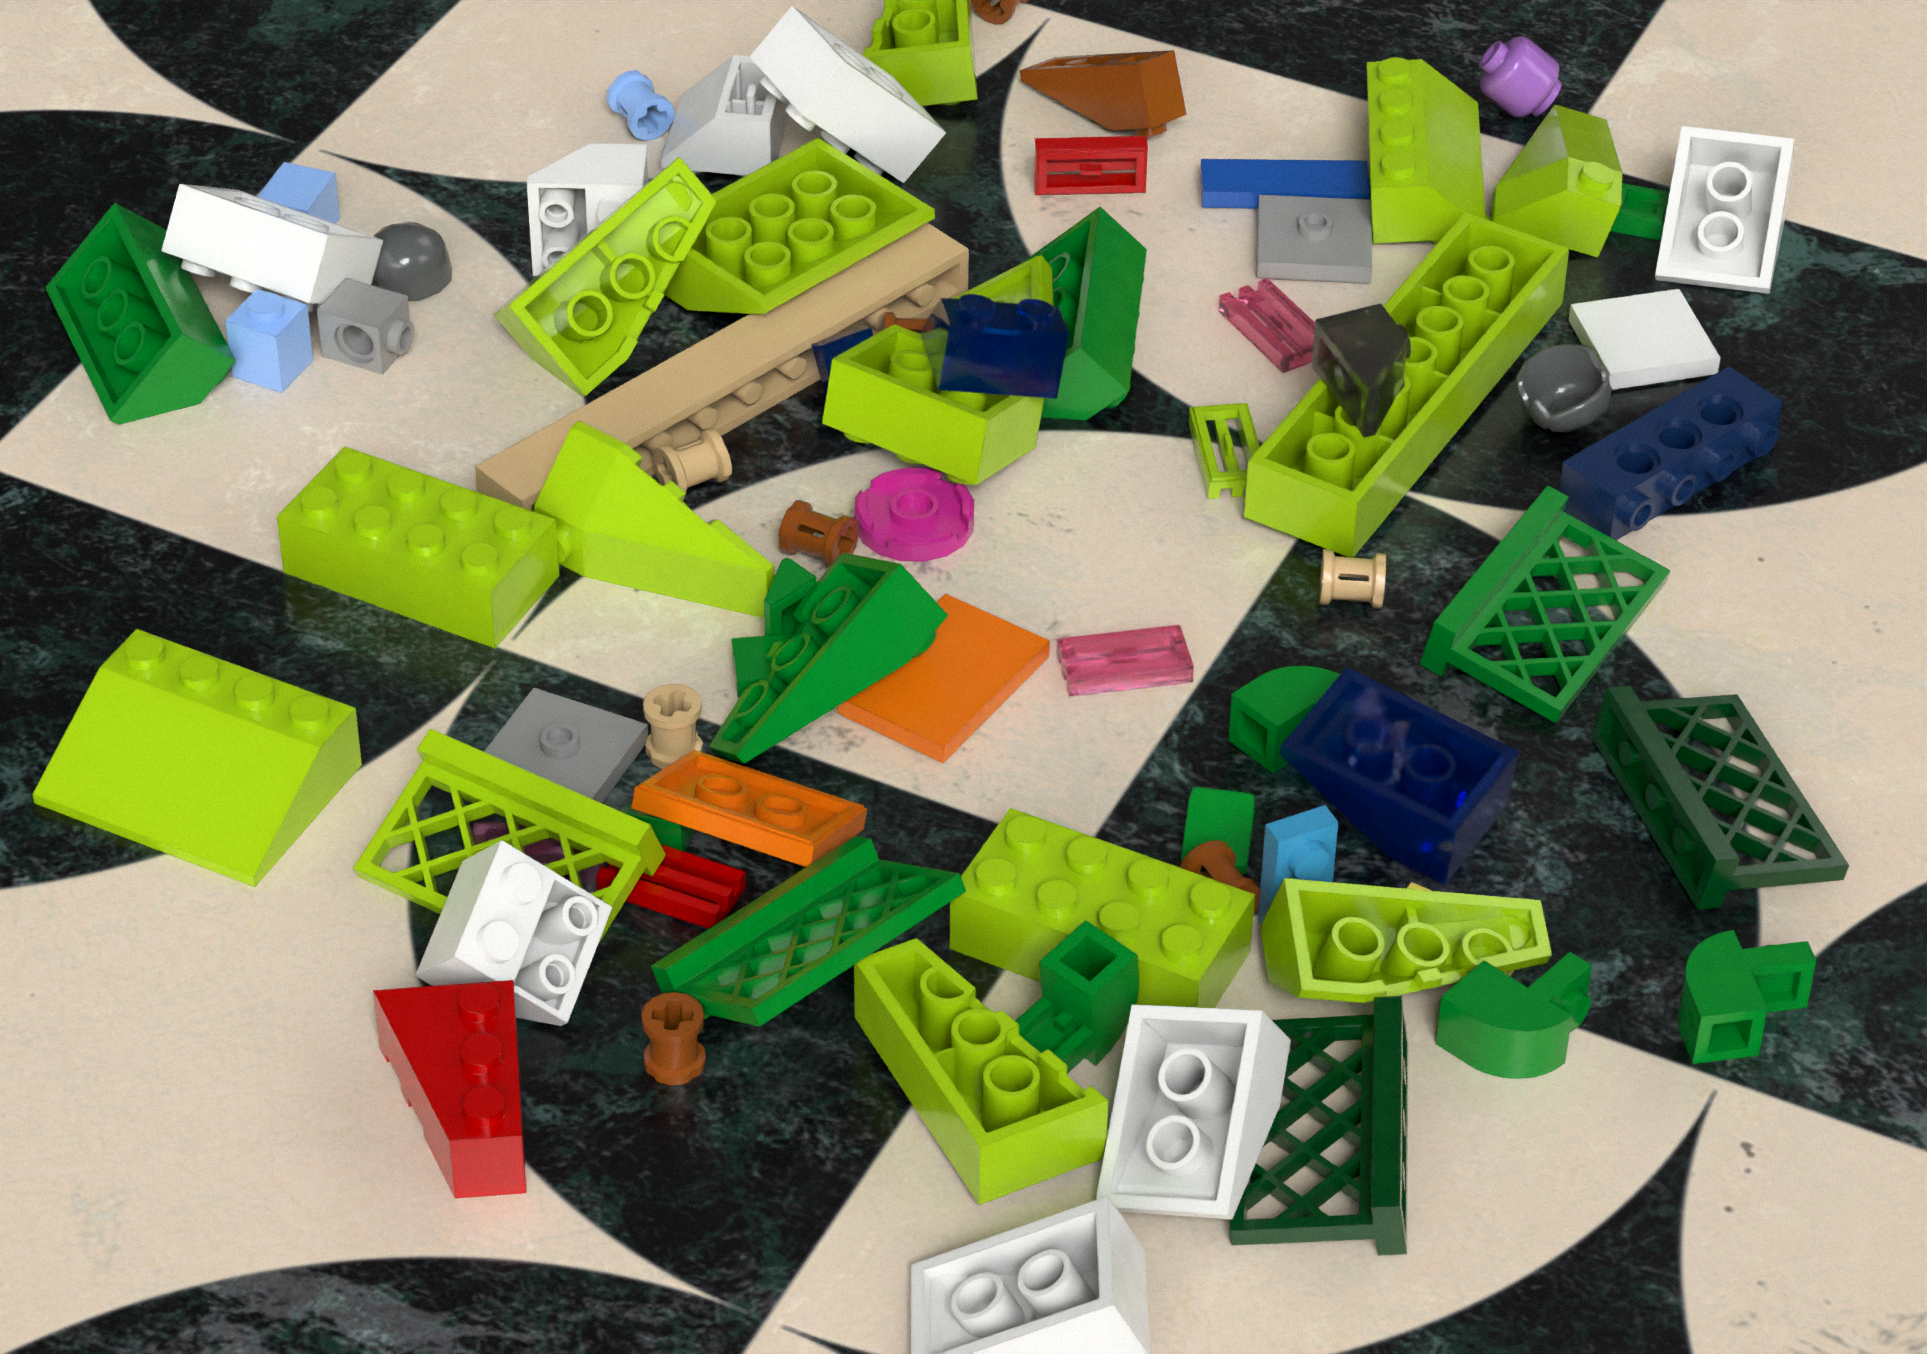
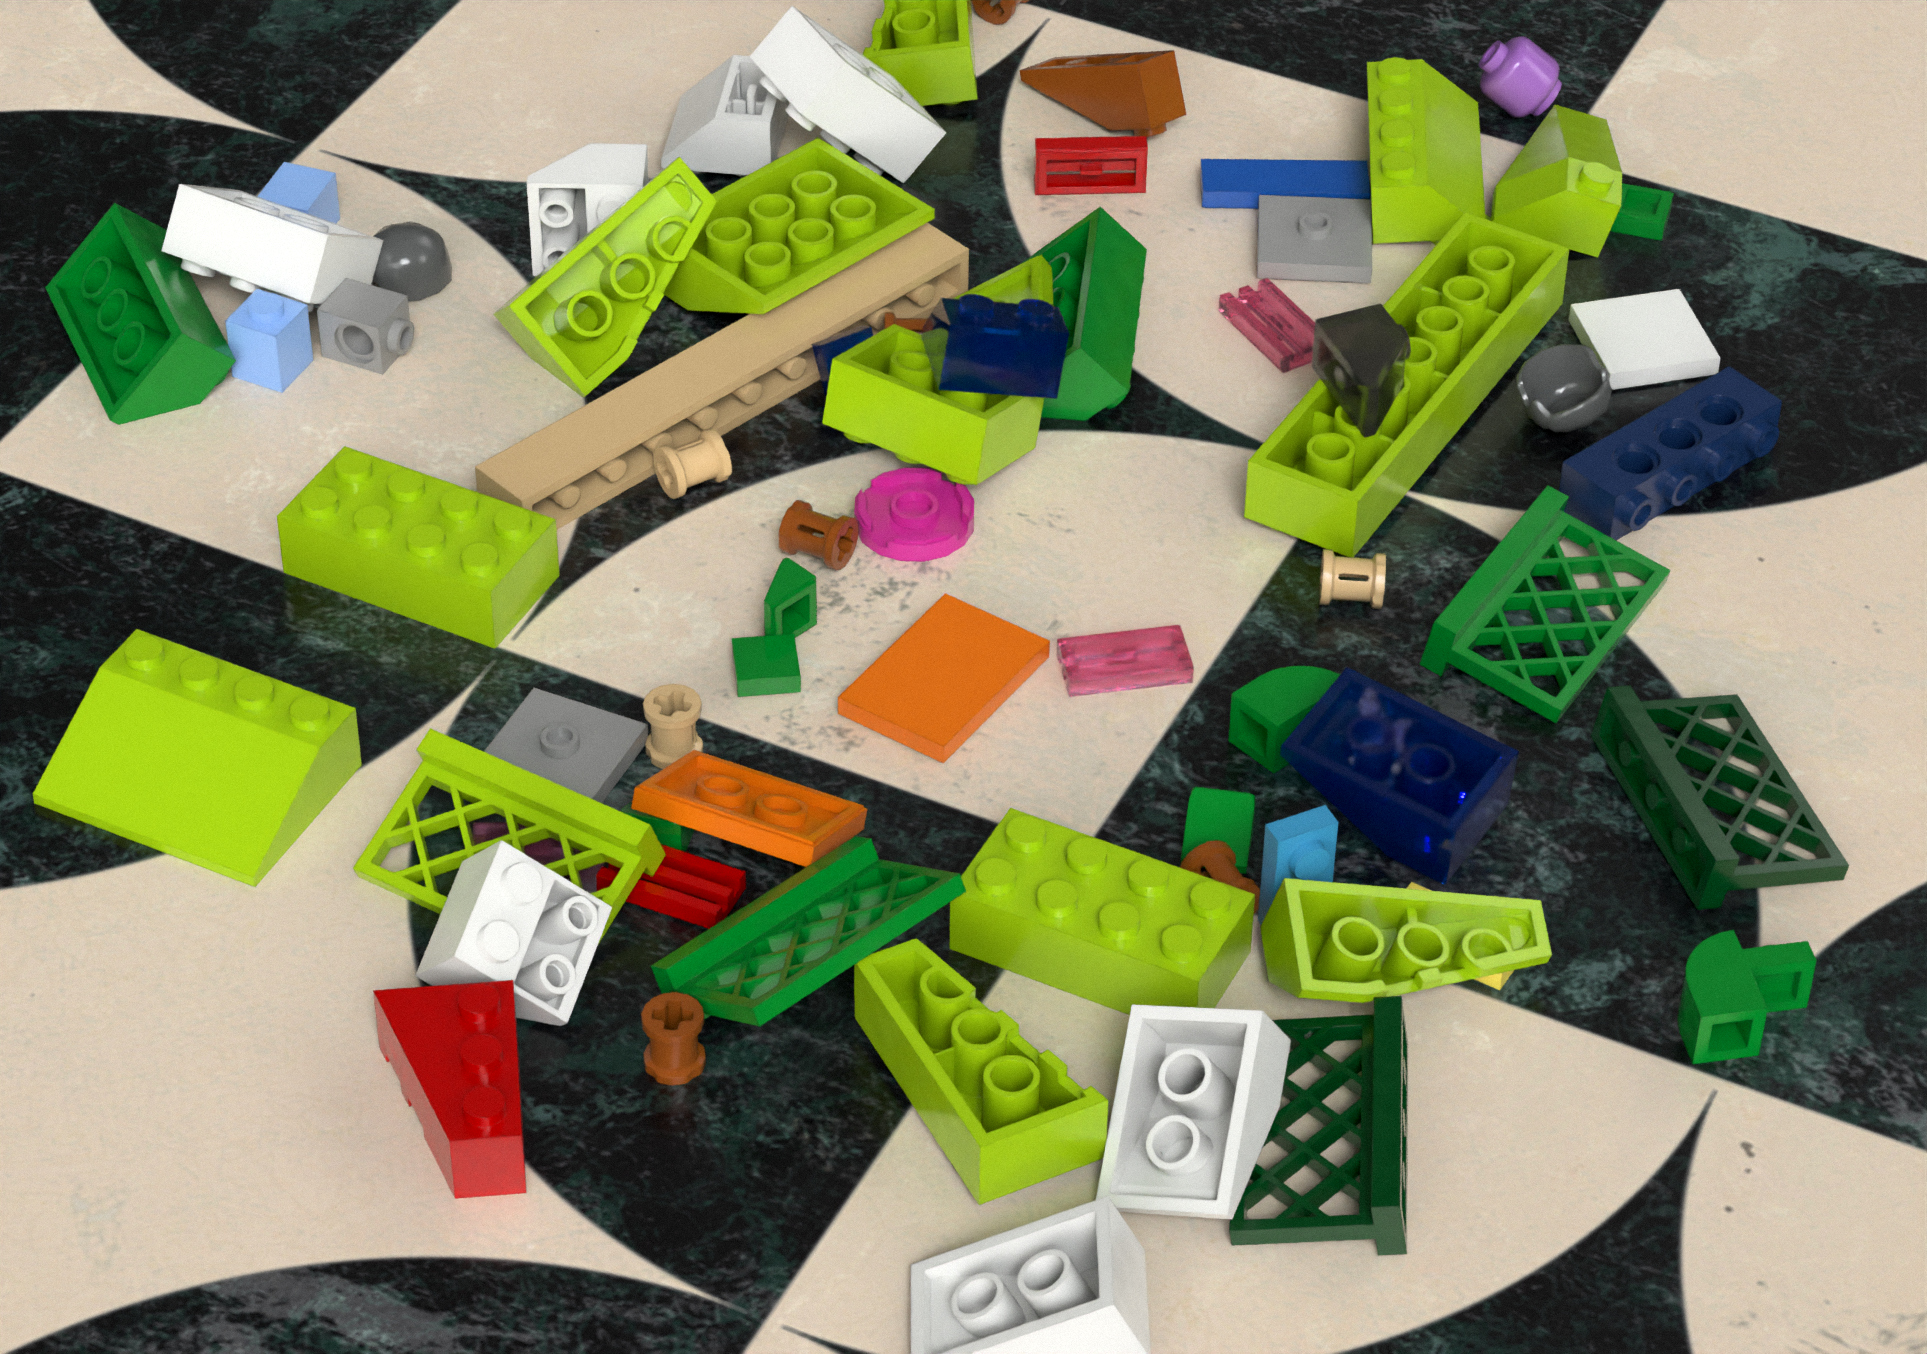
lime wedge [534,420,774,618] -> none
light blue bush [606,70,675,141] -> none
green wedge [708,552,948,764] -> none
green brick [1015,920,1139,1074] -> none
lime tile [1188,403,1260,499] -> none
green brick [1436,952,1592,1079] -> none
white slope [1655,126,1795,294] -> none

